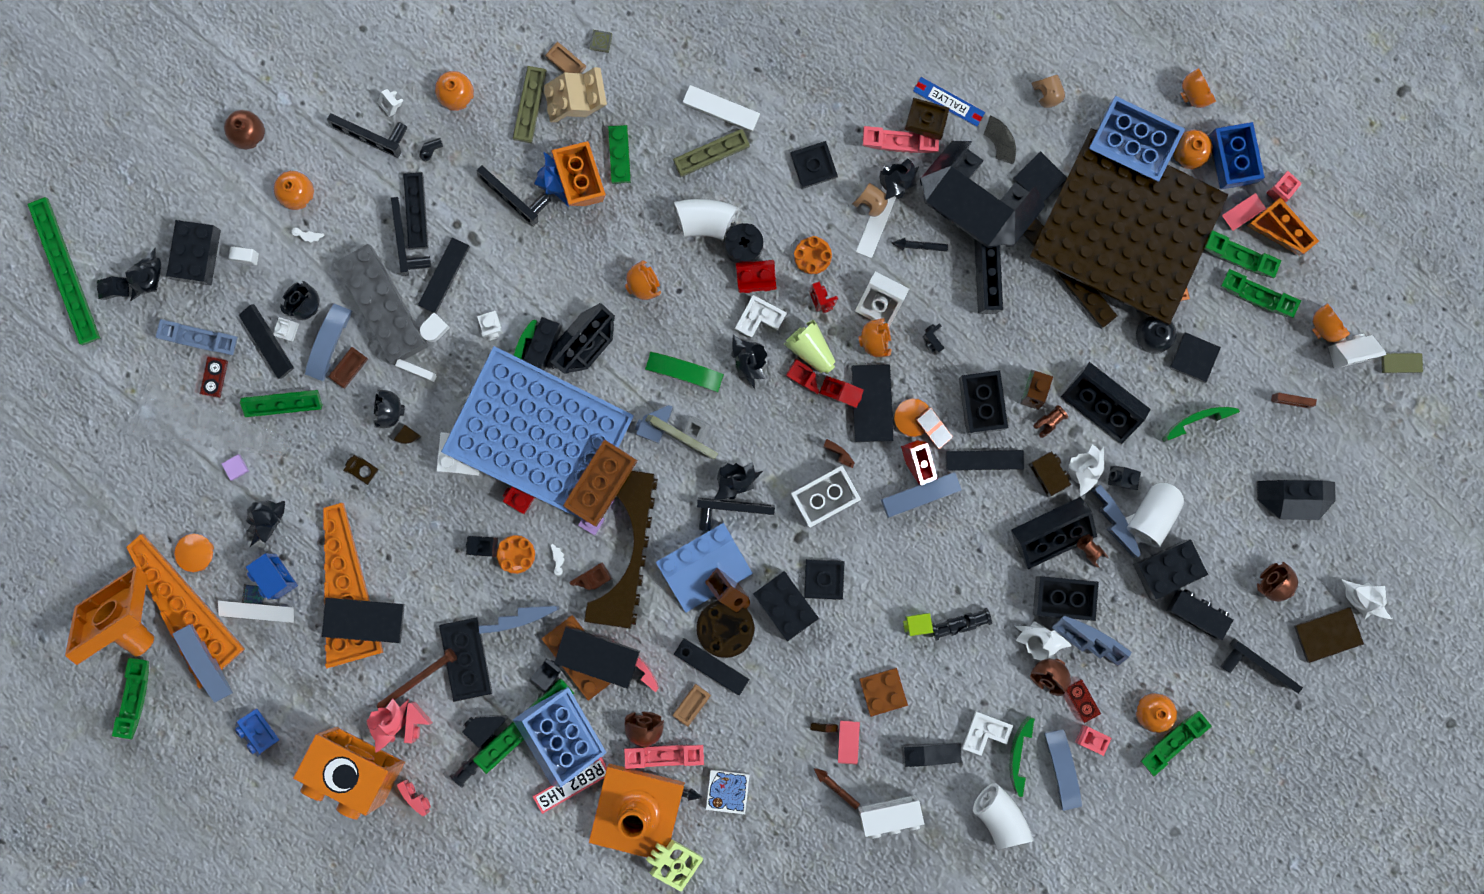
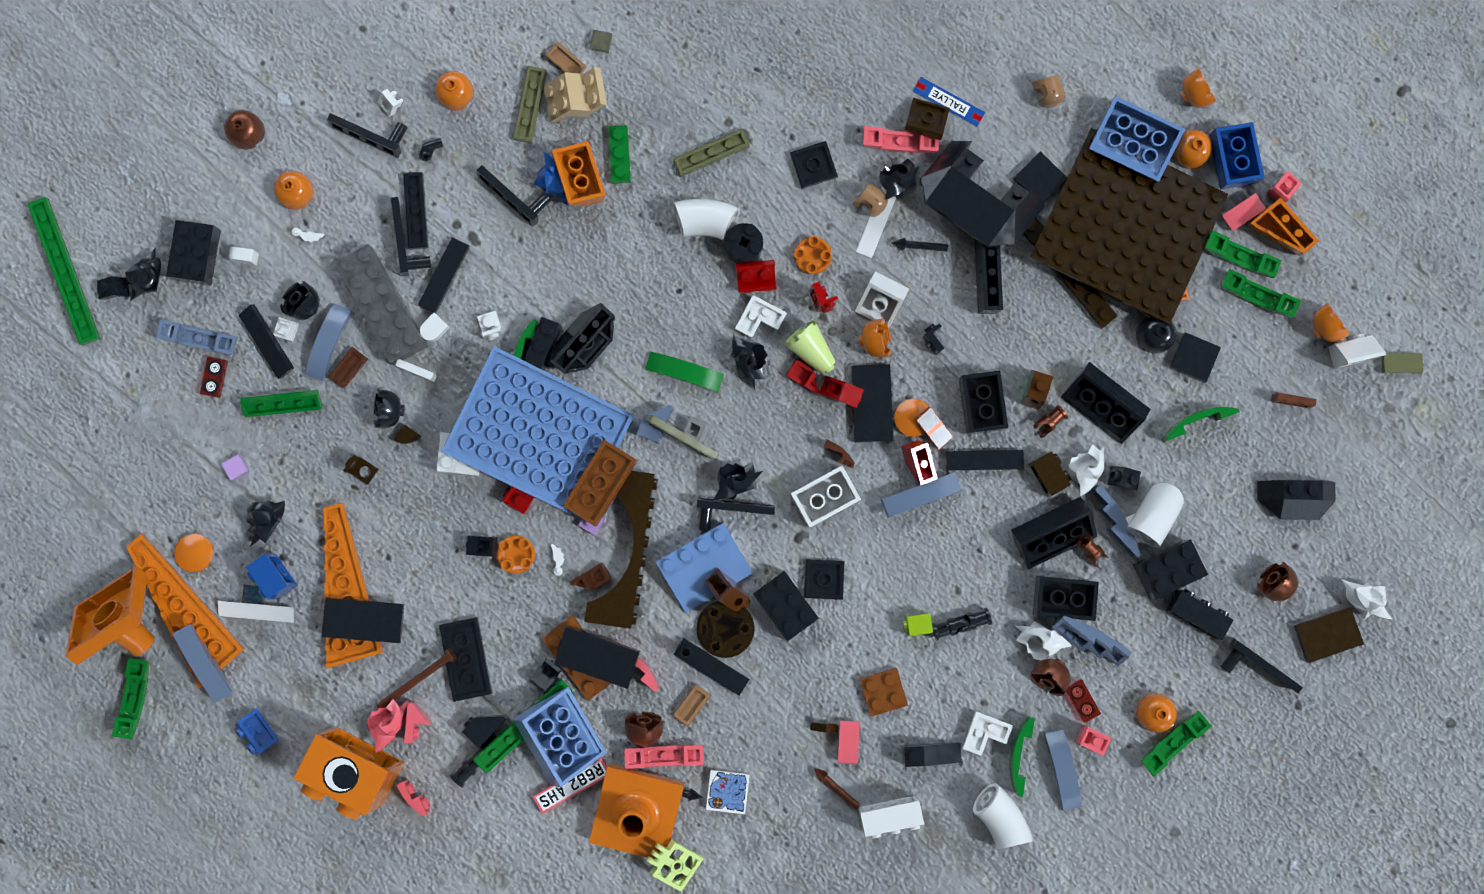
sand blue slope [479,606,559,634] -> none
orange cylinder [625,260,661,300] -> none
white tile [683,85,760,132] -> none
clear smoke tile [983,115,1016,164] -> none

